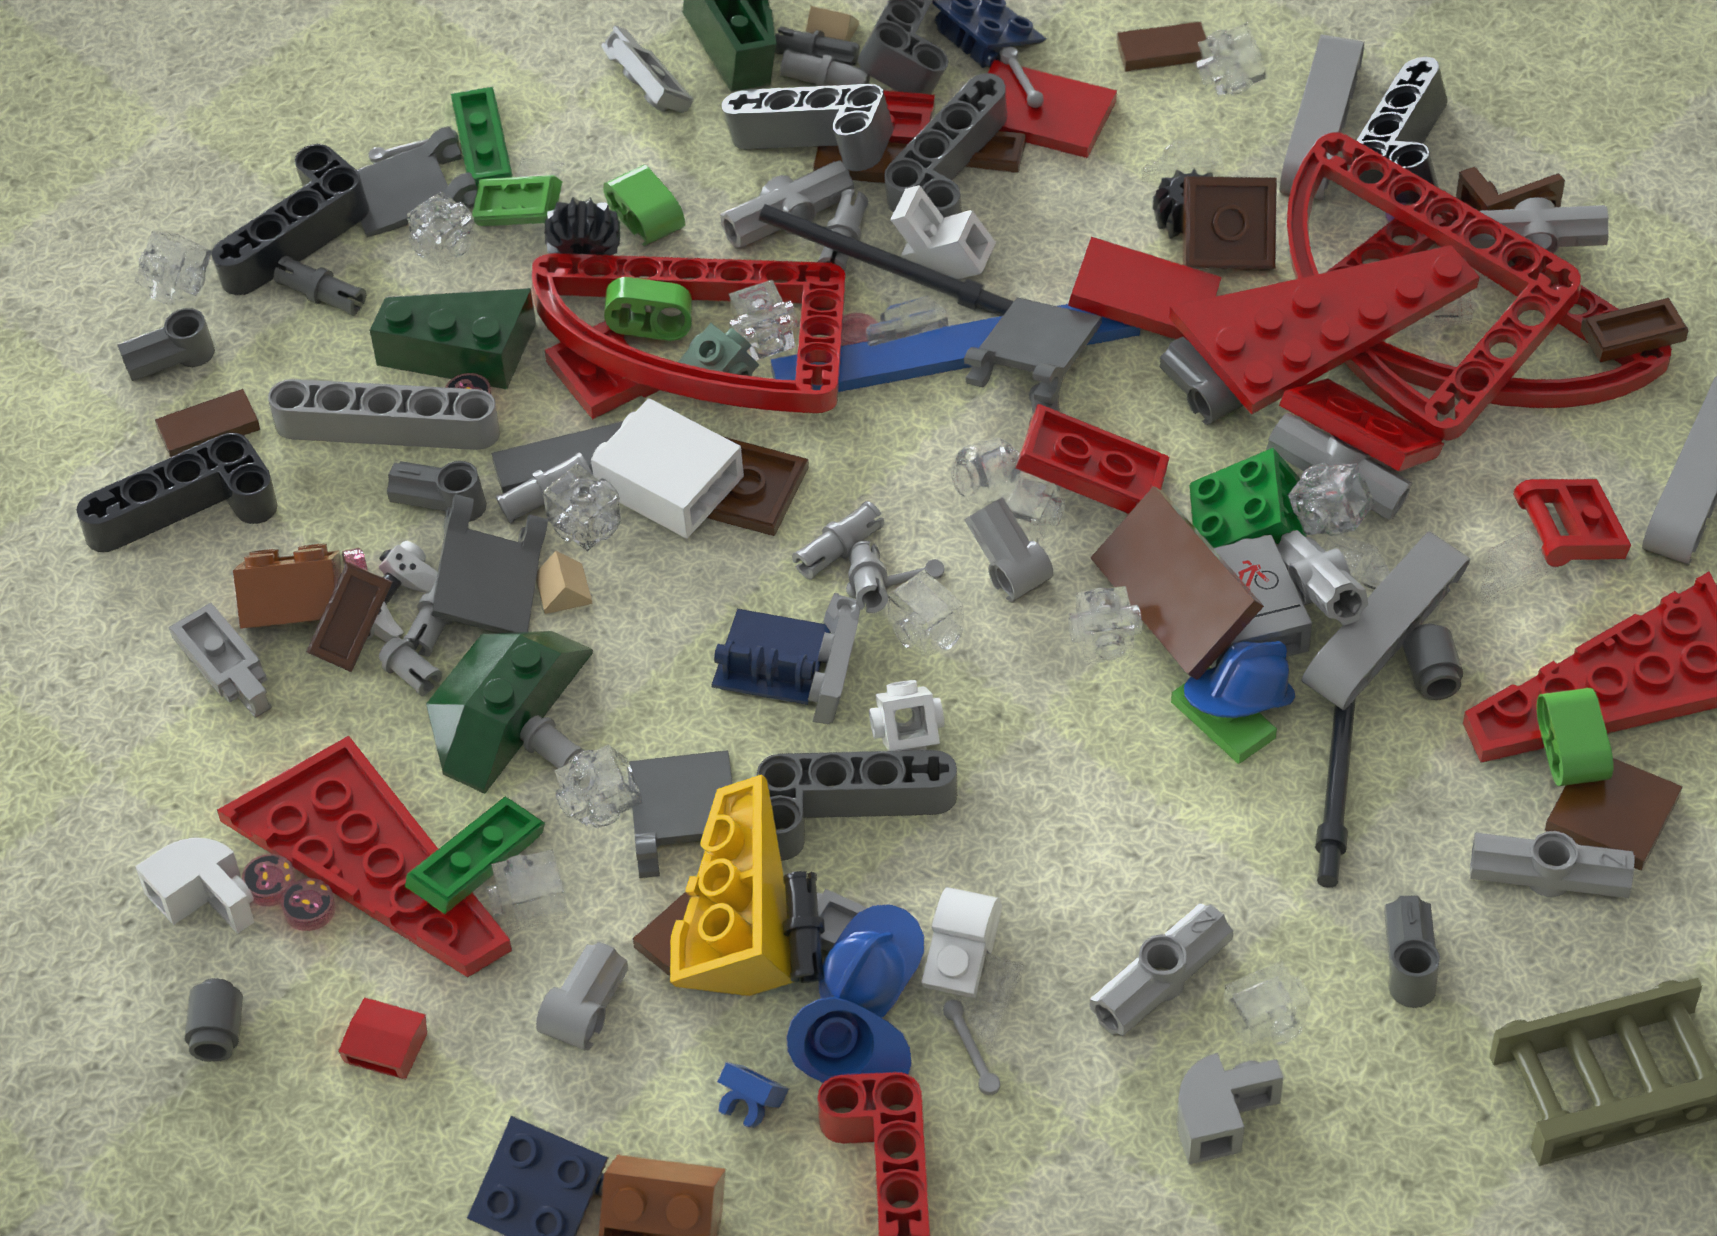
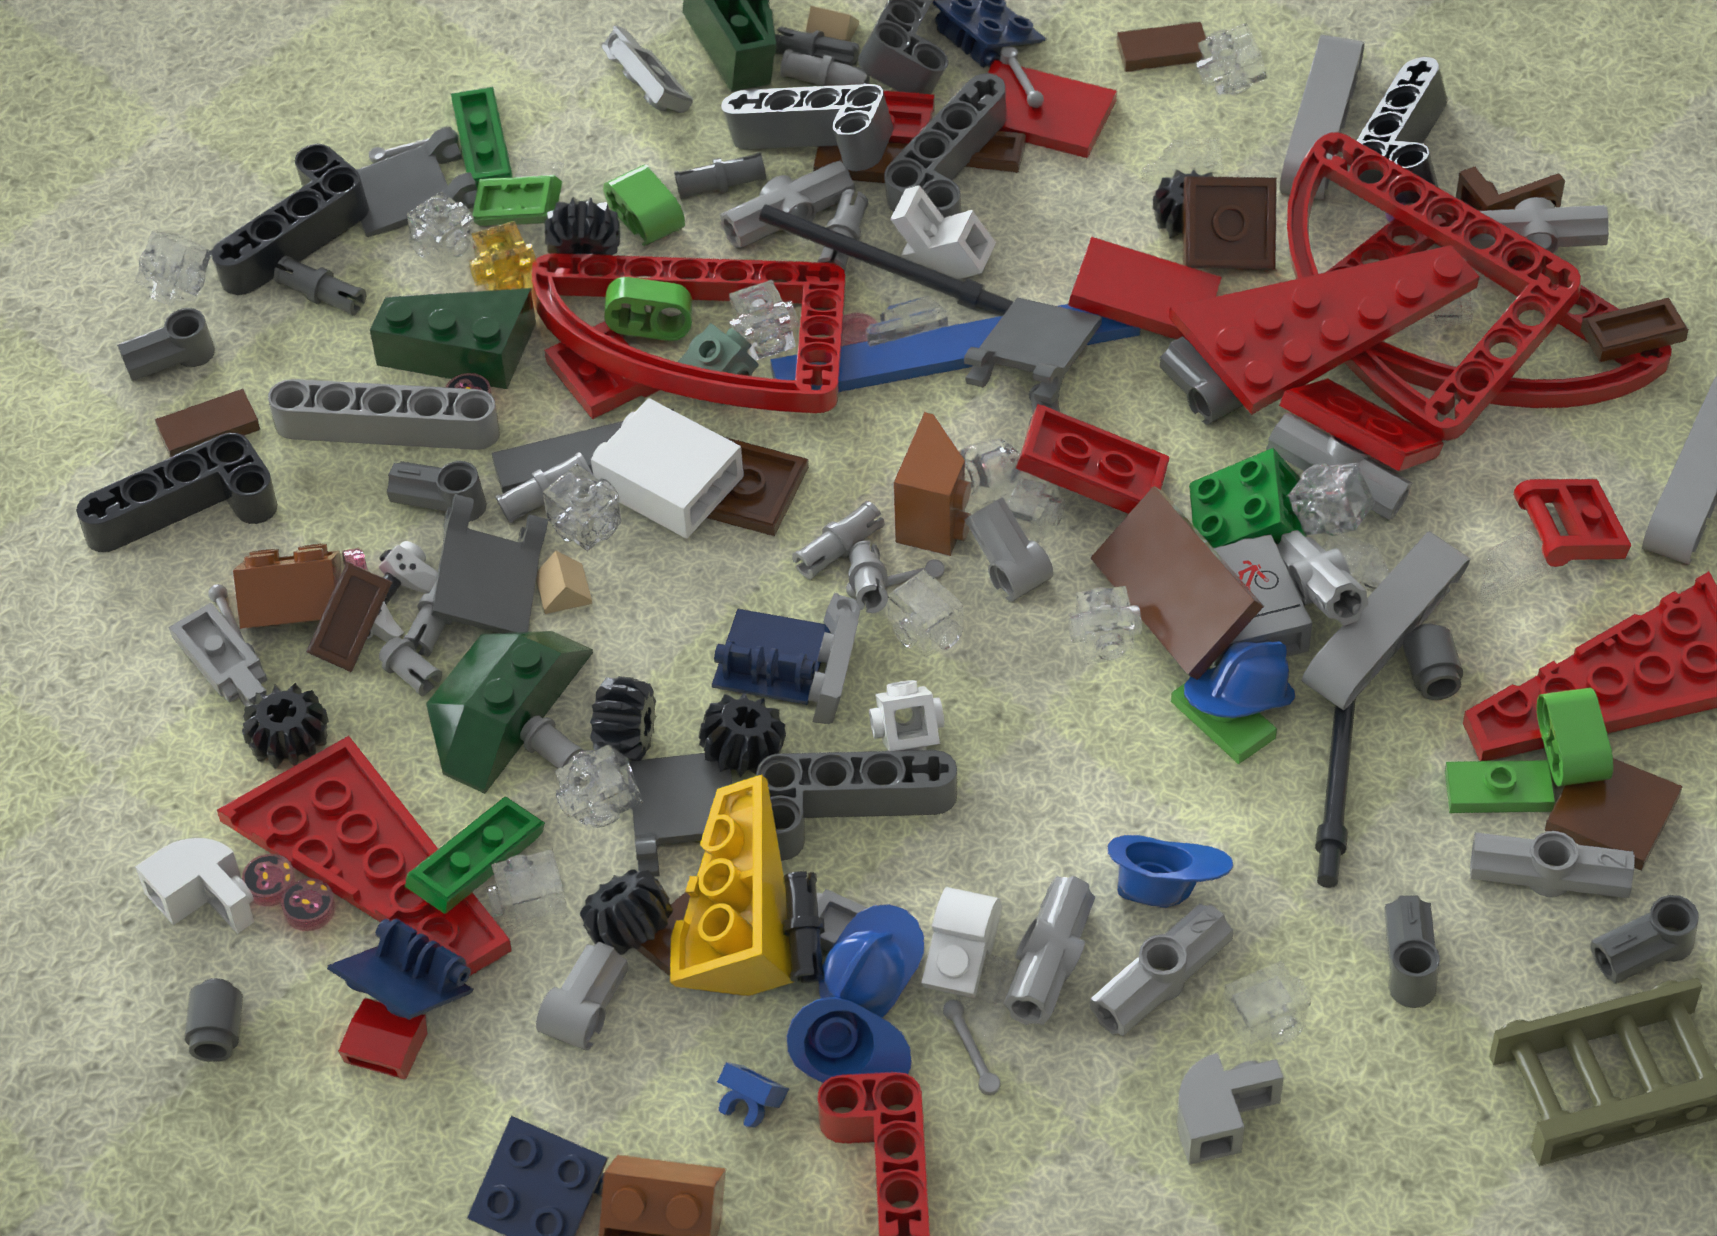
none -> light grey hinge [208,584,255,654]
none -> black gear [242,682,329,769]
none -> dark blue hinge [327,919,473,1019]
none -> clear yellow brick [469,221,537,291]
none -> black gear [579,869,674,955]
none -> black gear [590,676,657,762]
none -> dark grey pin [674,152,767,199]
none -> black gear [699,692,786,778]
none -> dark orange slope [894,412,971,556]
none -> light grey piece [1004,876,1095,1025]
none -> blue piece [1107,835,1233,908]
none -> bright green plate [1444,760,1555,813]
none -> dark grey piece [1590,895,1699,984]

